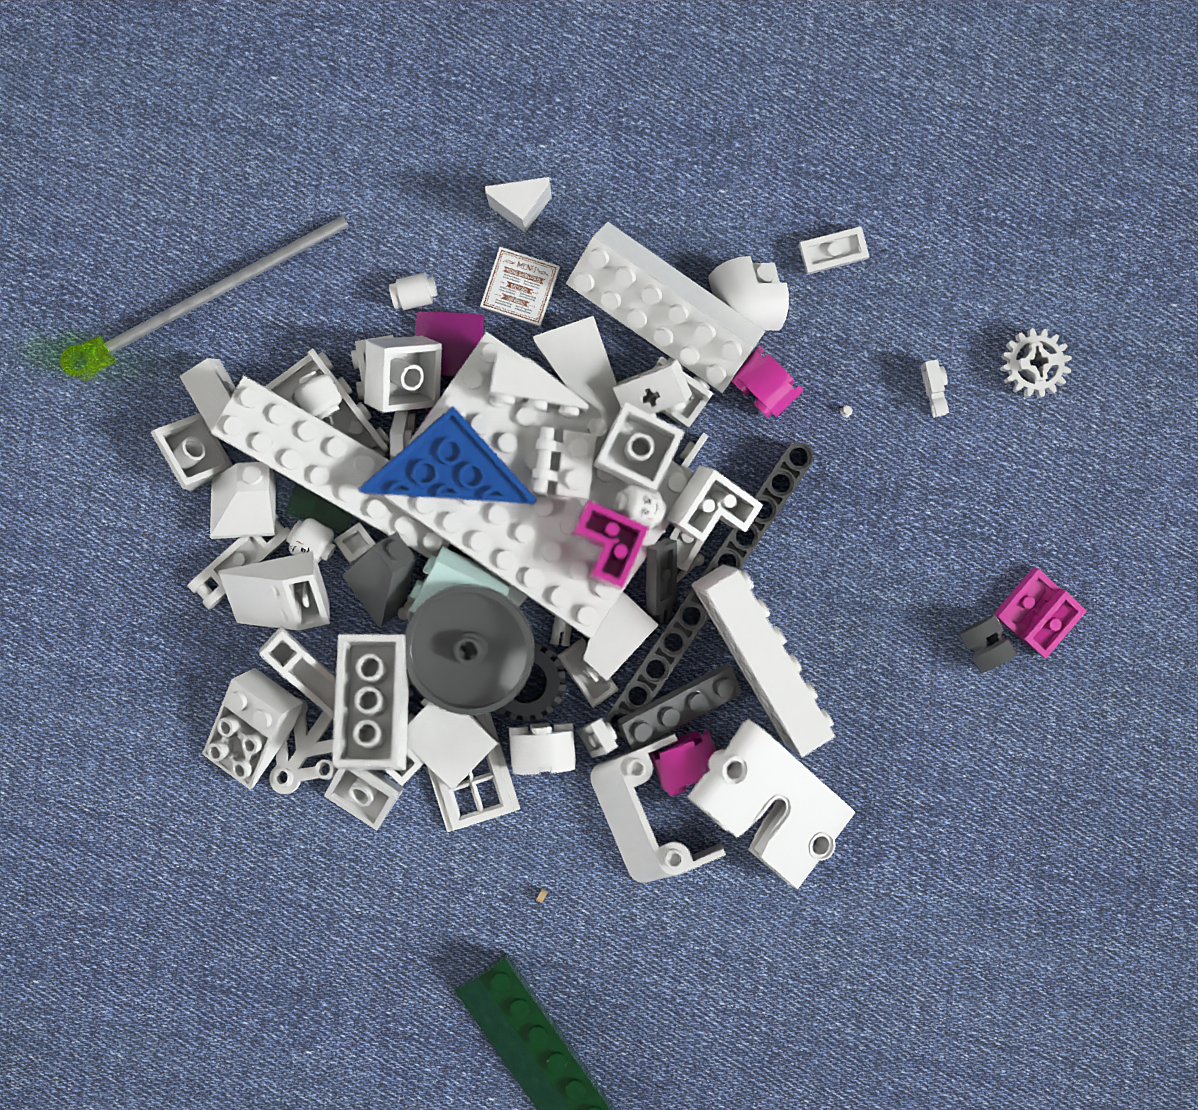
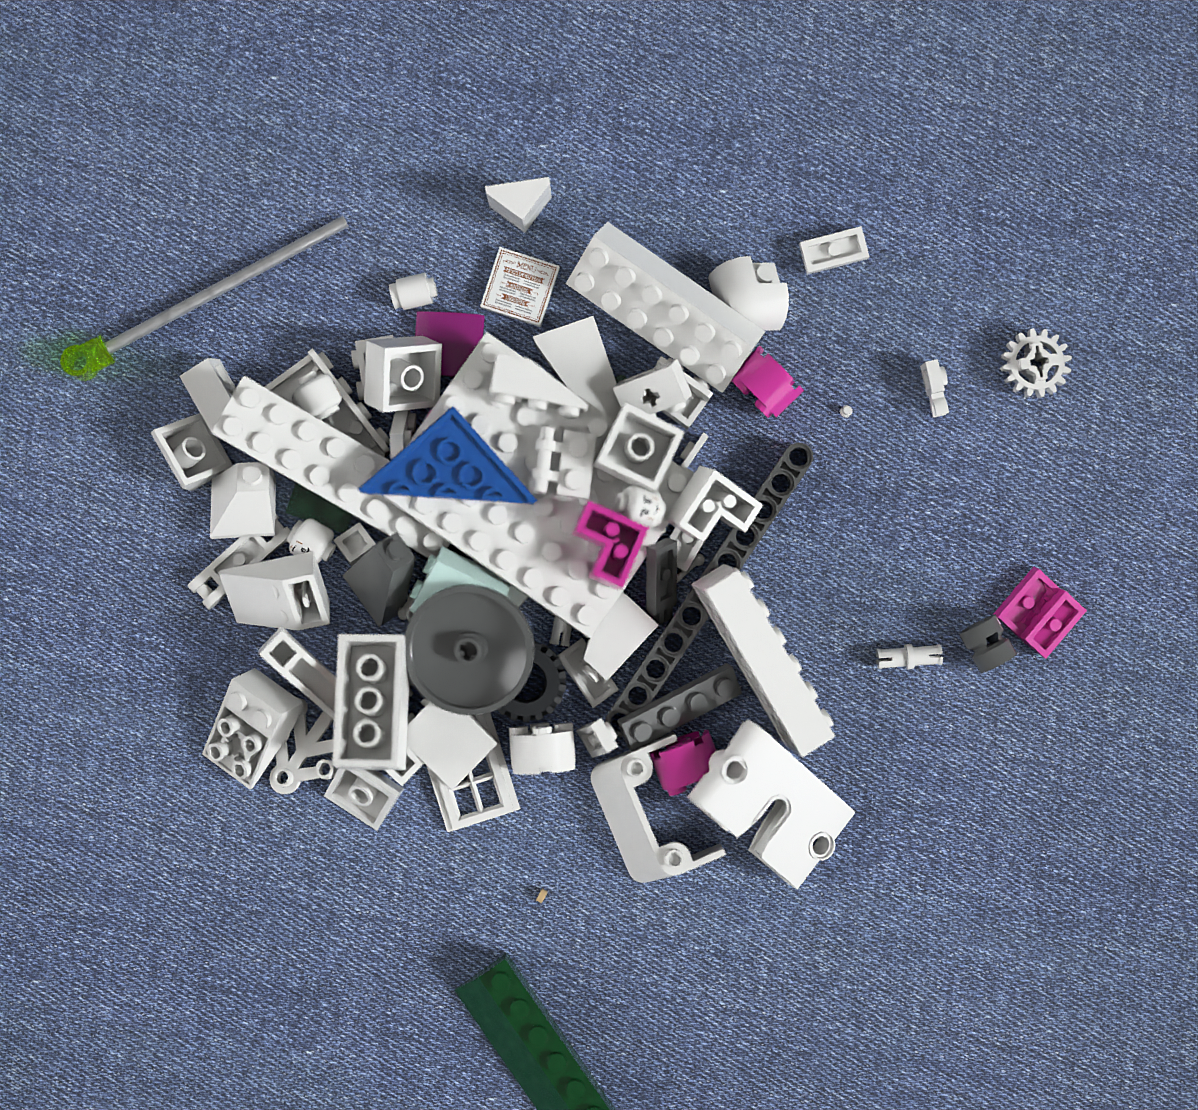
none -> white pin [876,644,943,669]

